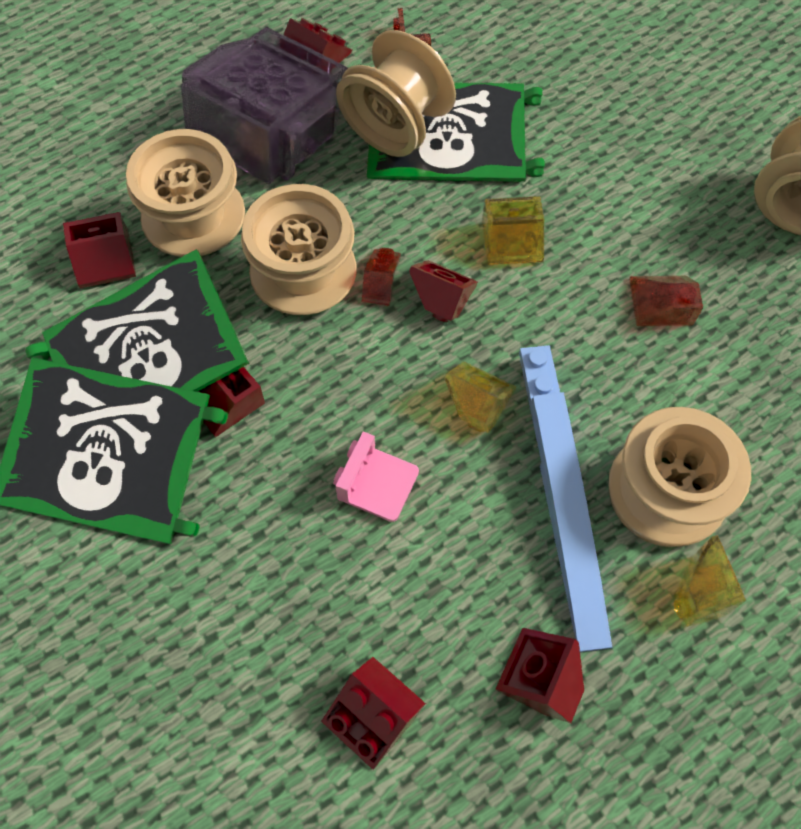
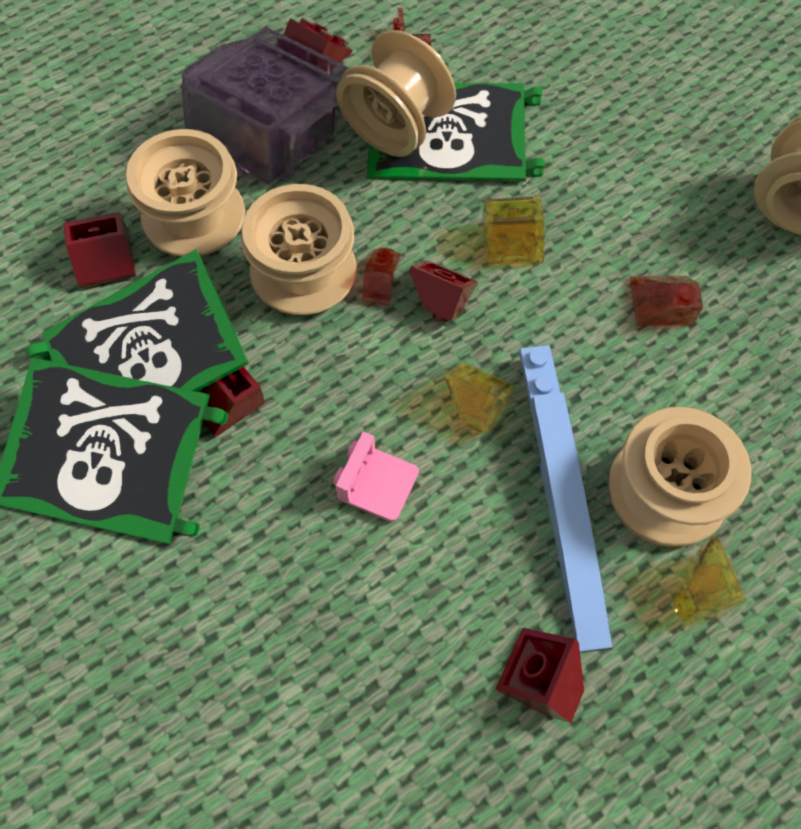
dark red slope [321,657,426,770] -> none

